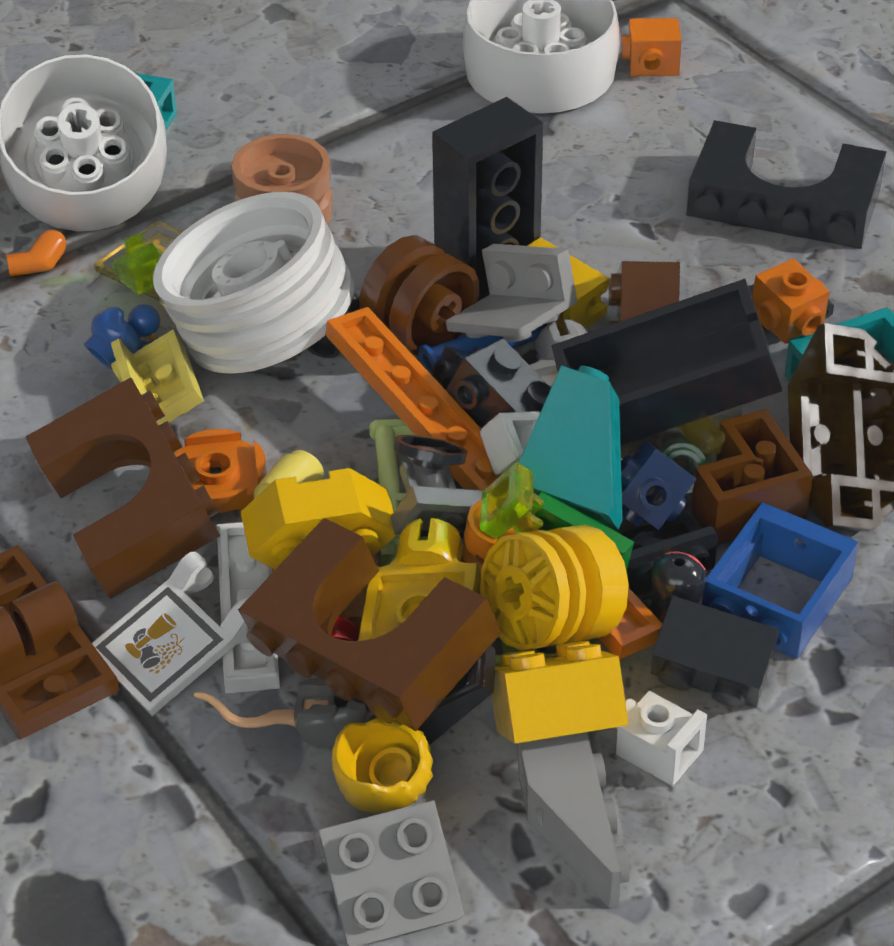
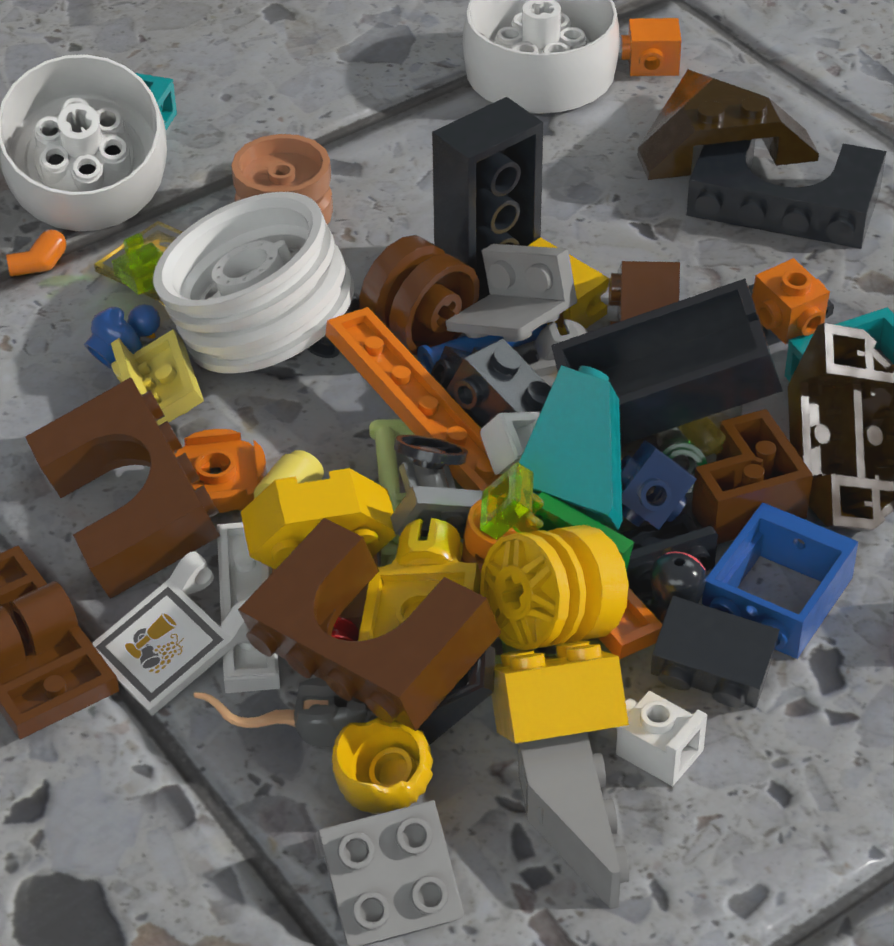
none -> dark brown wedge [637,69,819,180]

